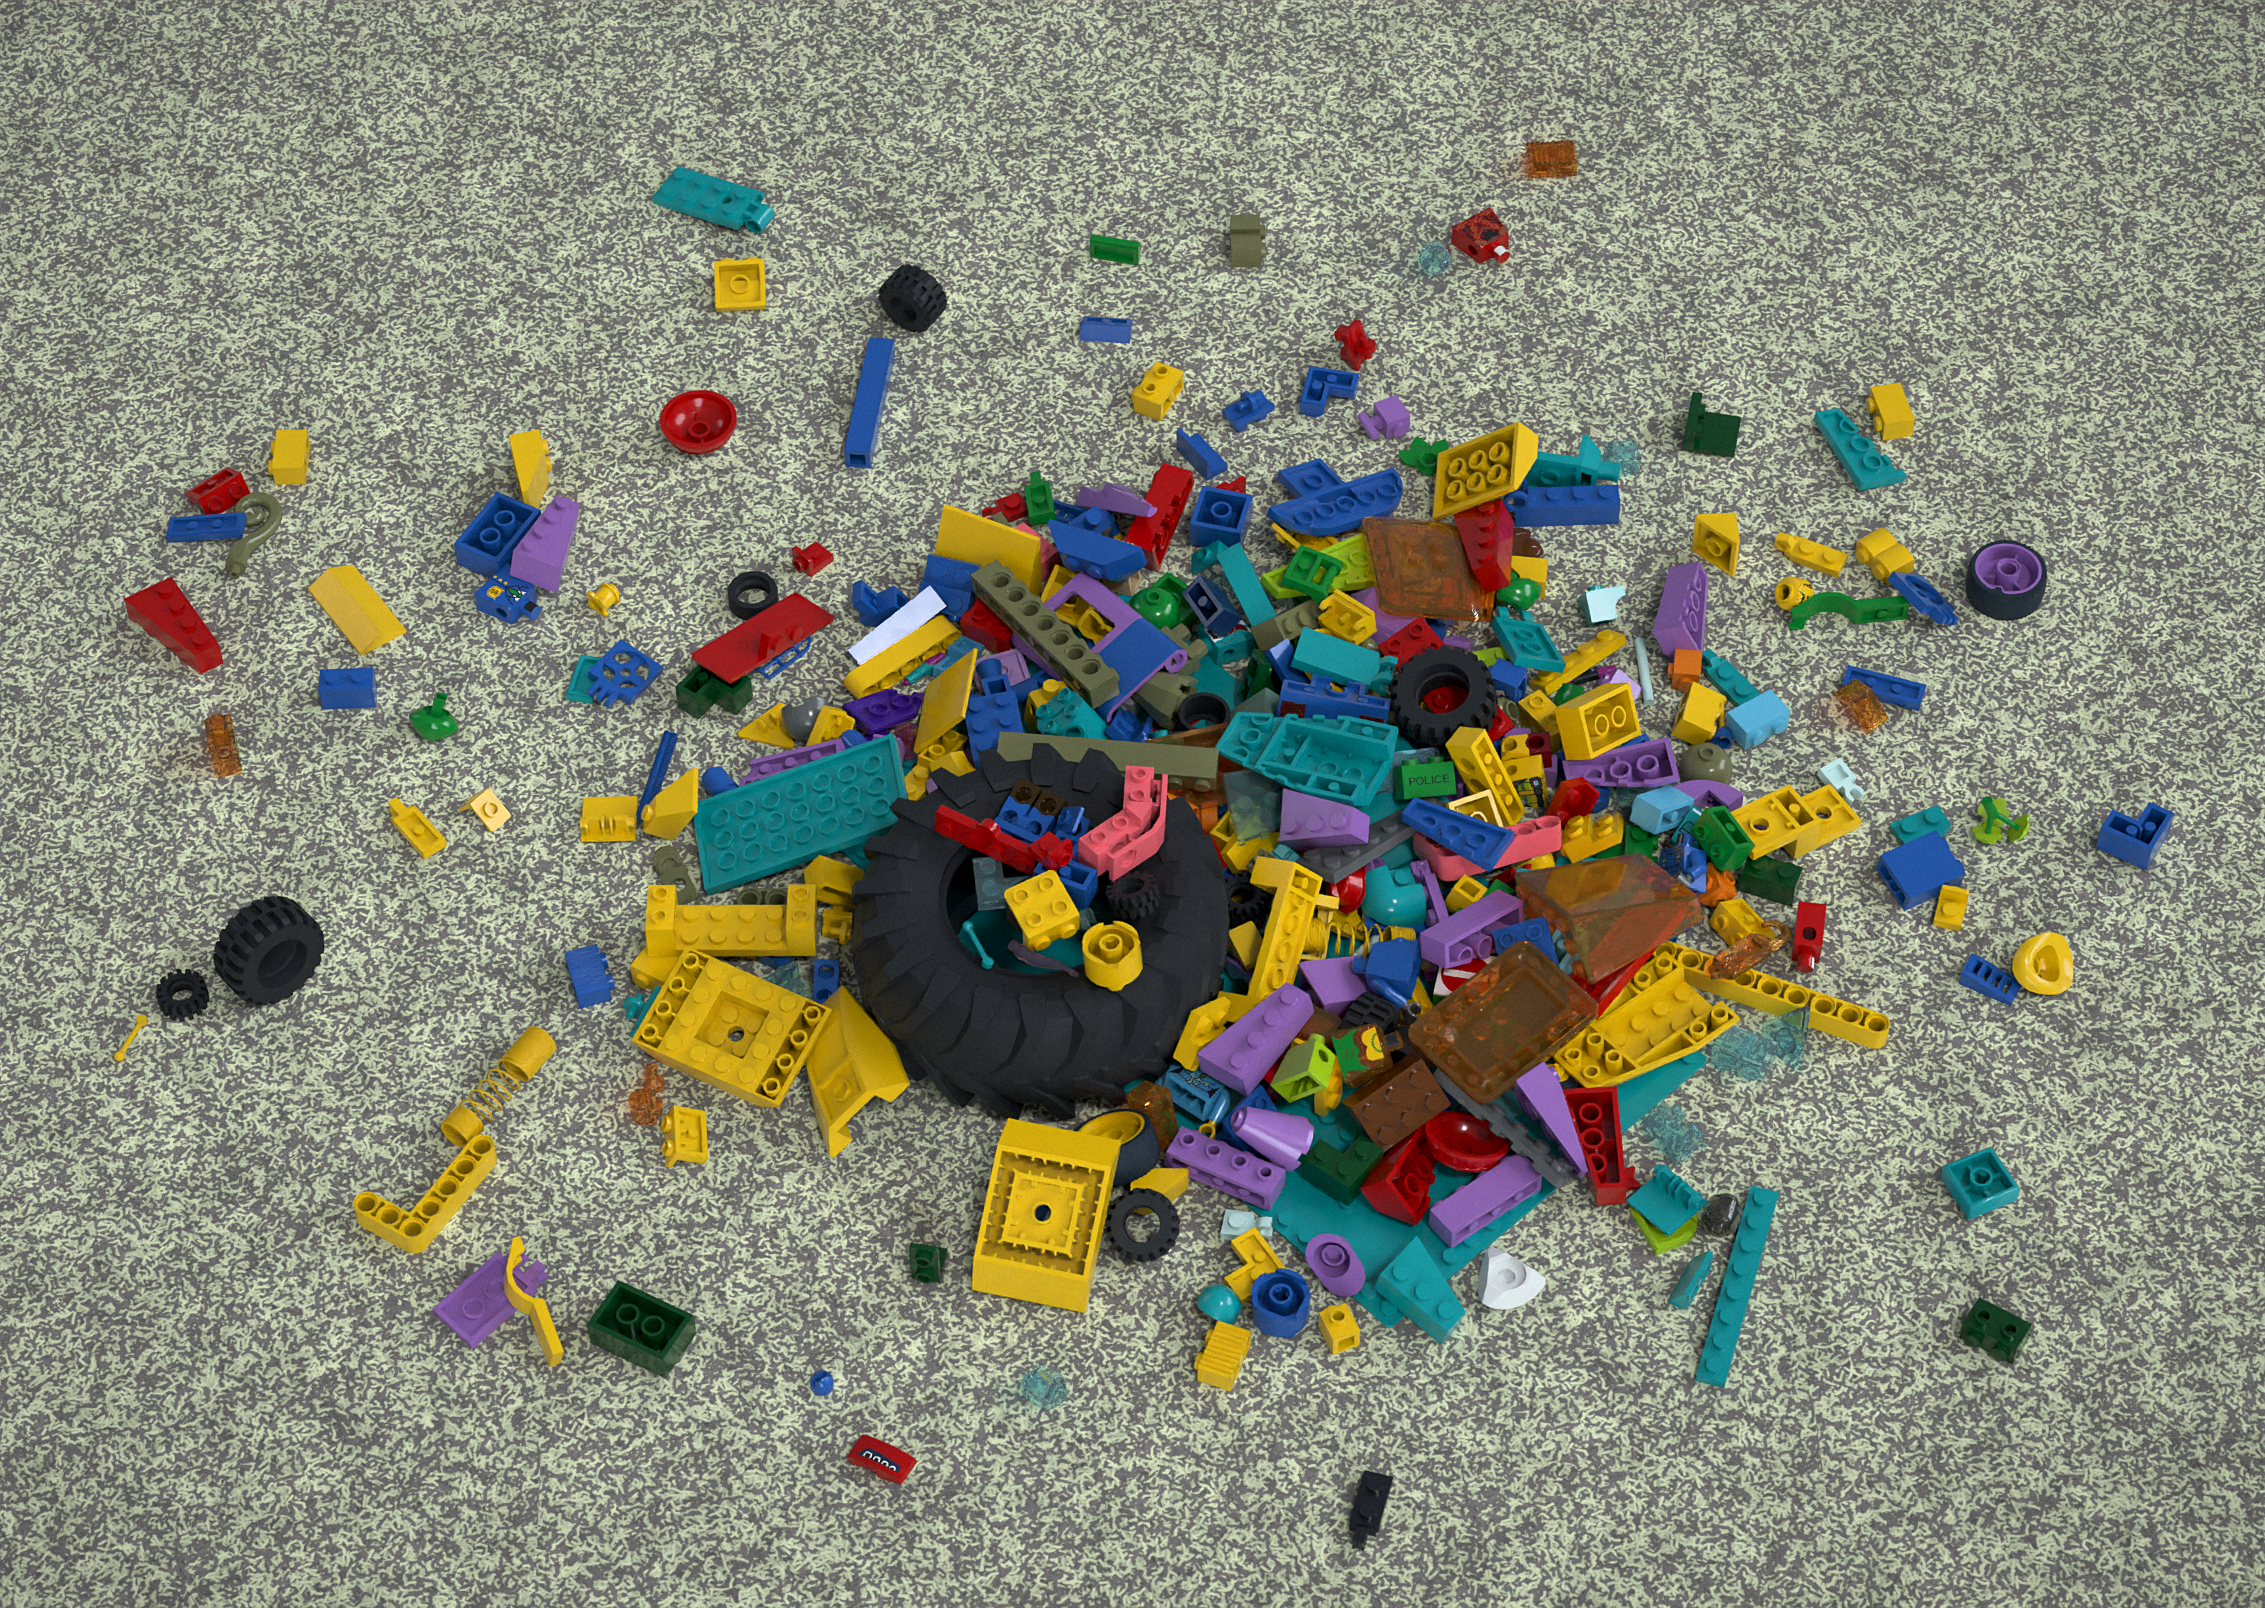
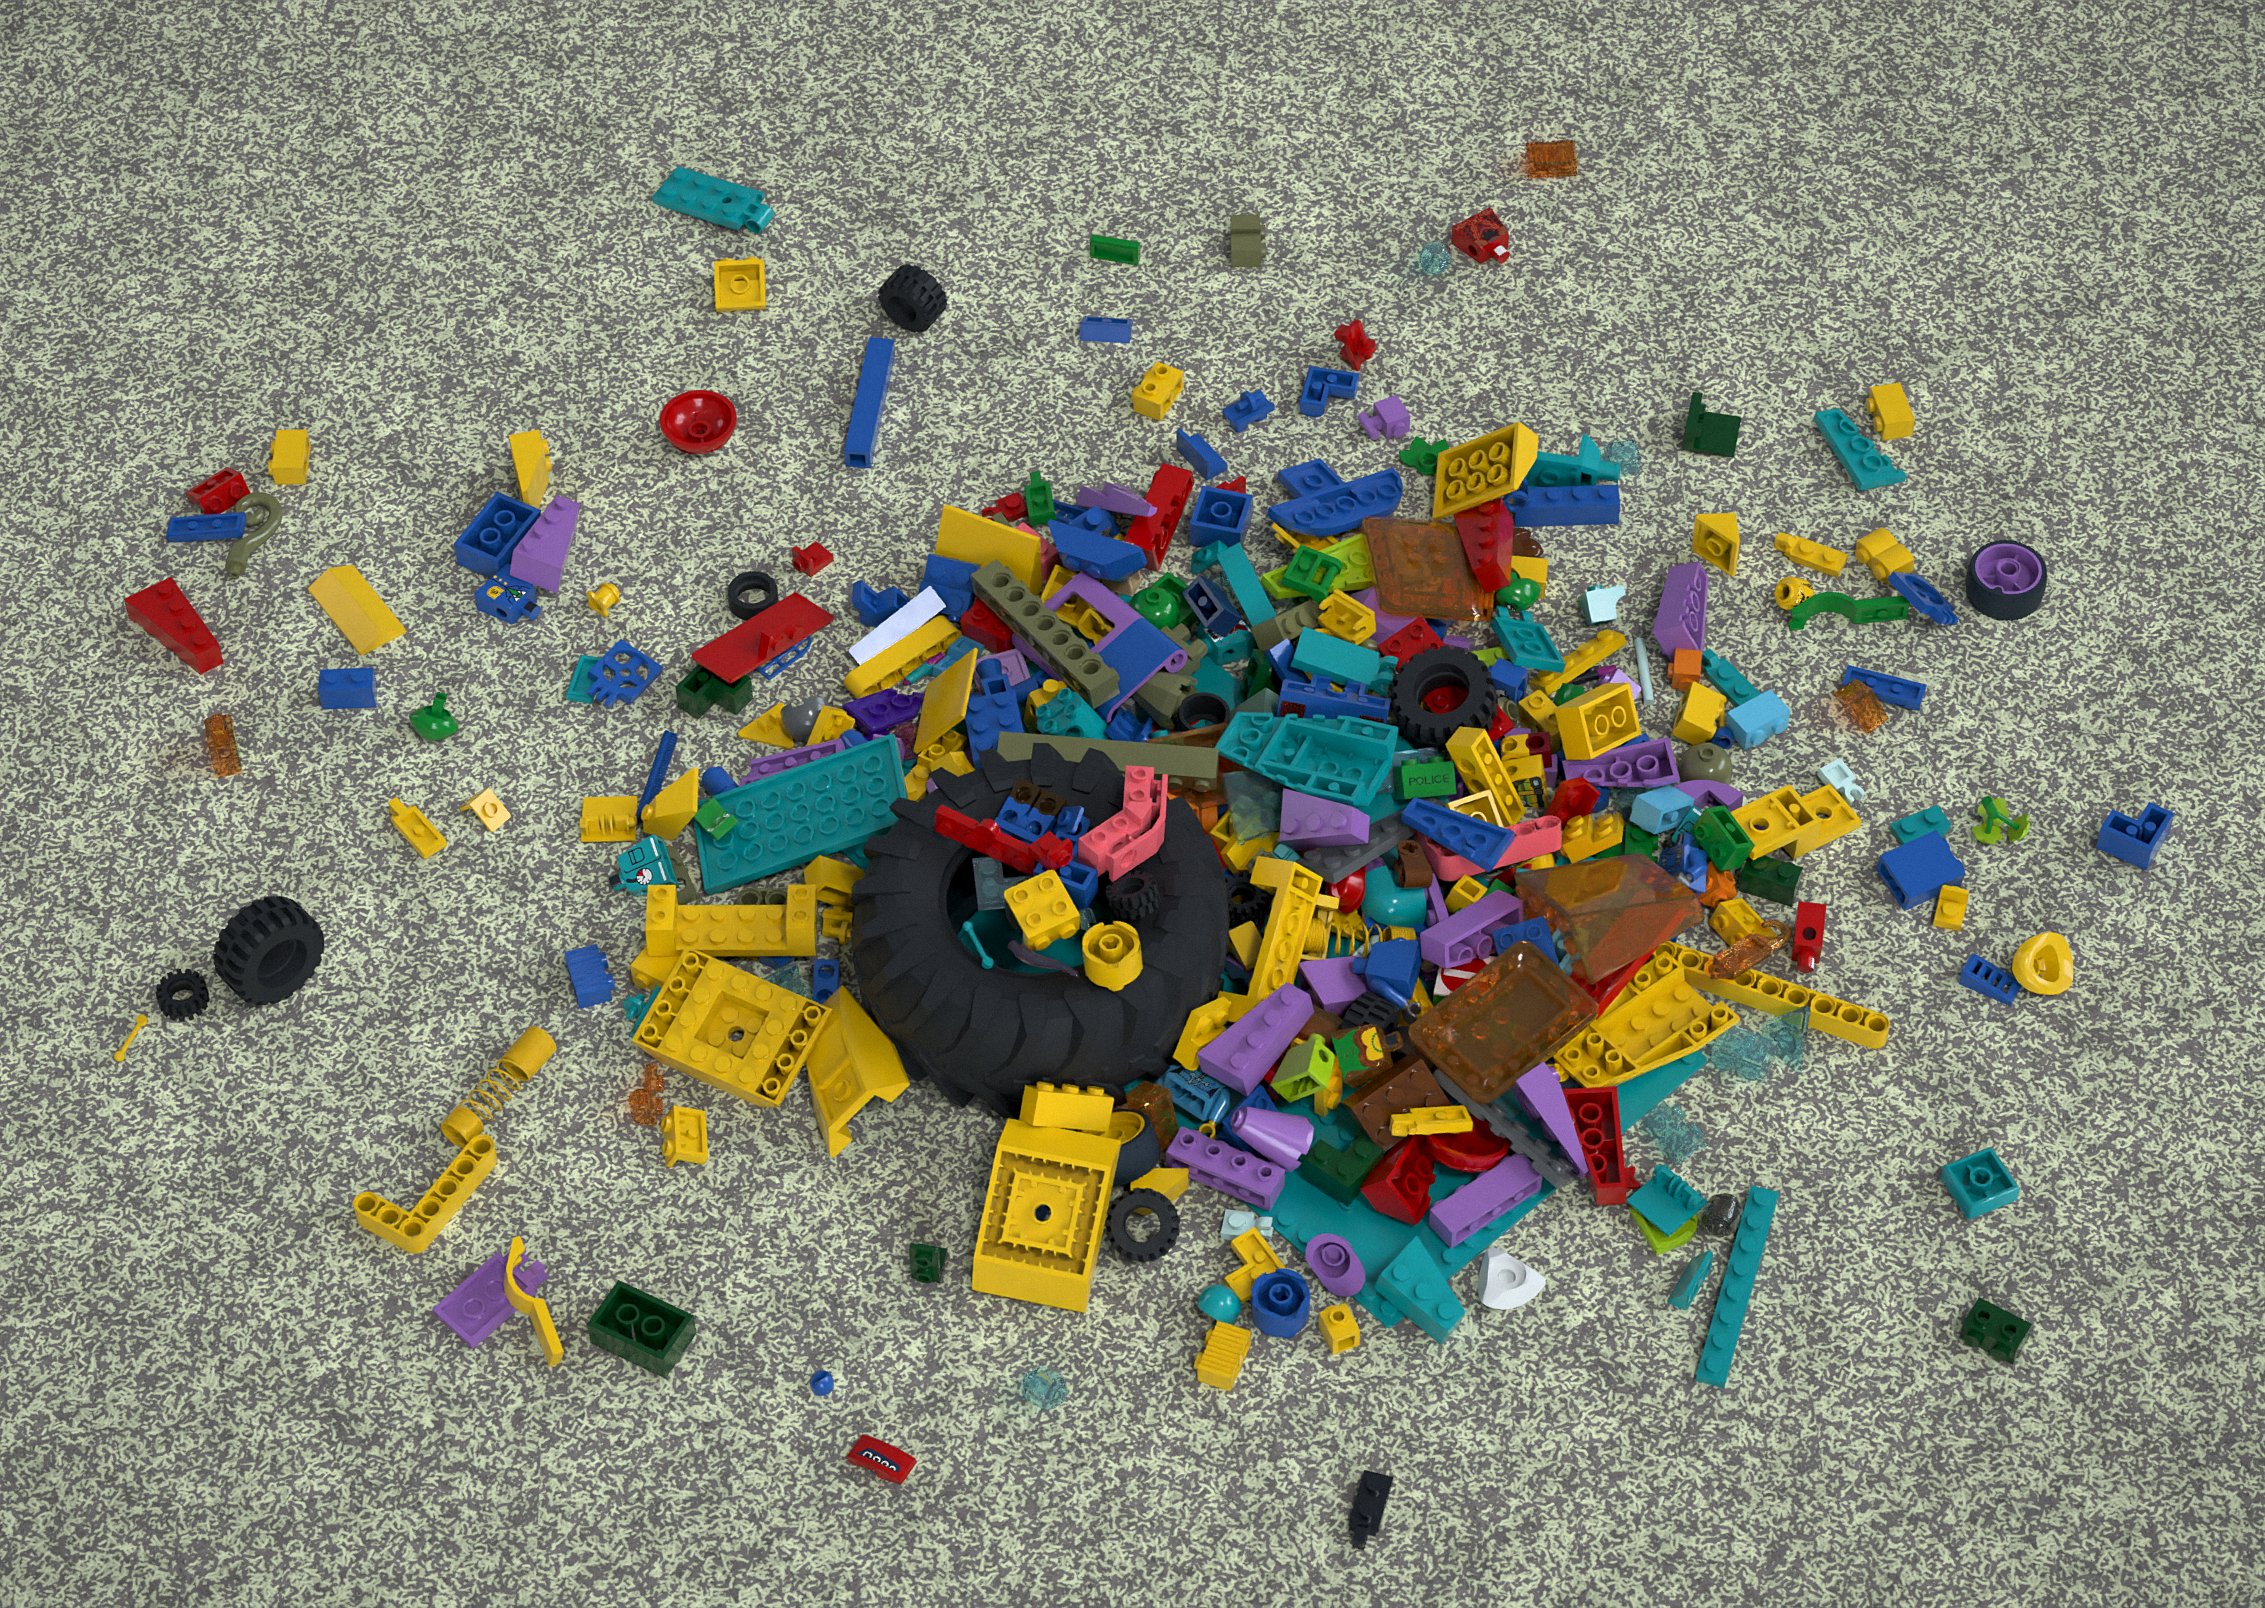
none -> teal torso [609,834,679,897]
none -> green slope [692,797,738,840]
none -> yellow brick [1019,1082,1114,1132]
none -> yellow hinge [1389,1105,1473,1136]
none -> reddish brown piece [1393,840,1433,889]

